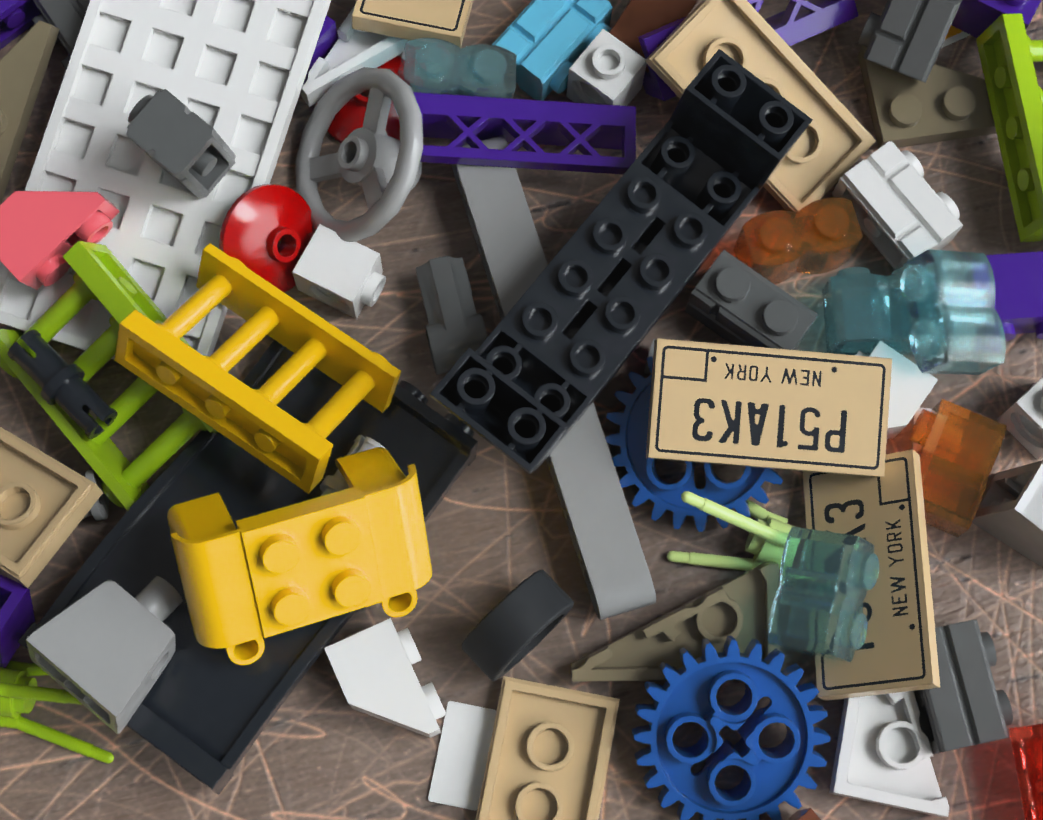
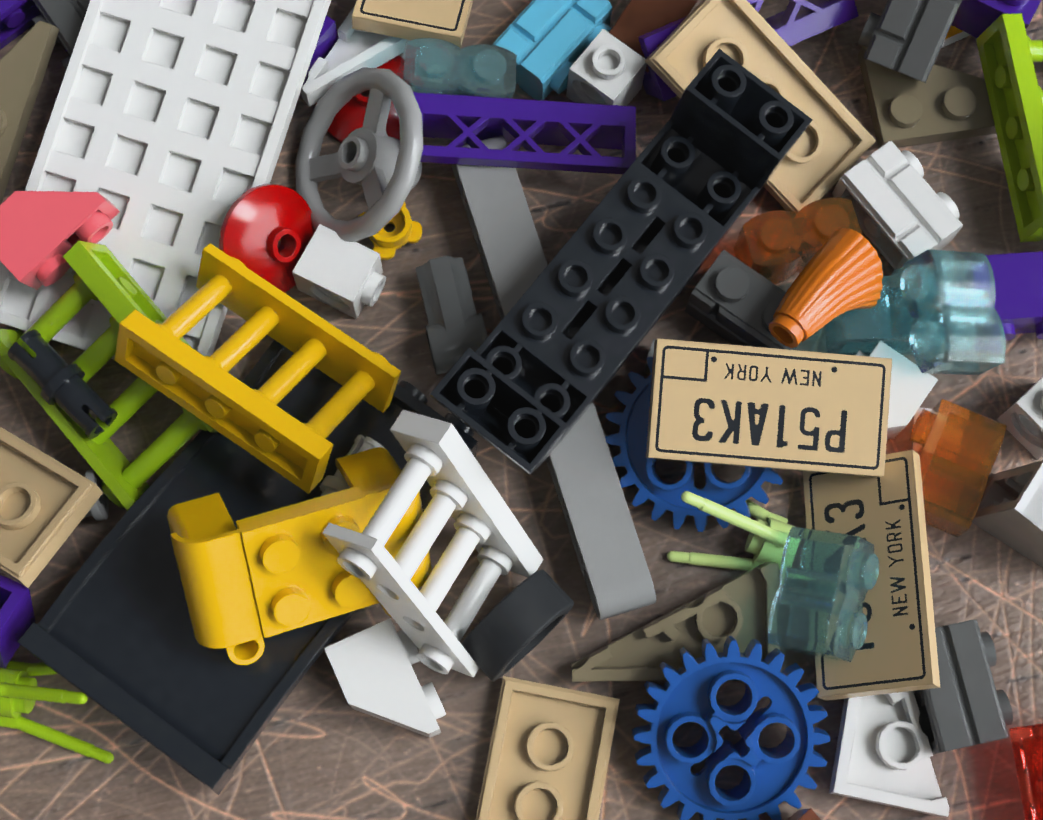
light grey torso [26,576,183,734] -> none
dark grey brick [126,89,236,199] -> none
white sticker [428,701,496,811] -> none
none -> white fence [323,410,543,678]
none -> yellow plate [358,202,423,260]
none -> orange piece [768,228,883,348]

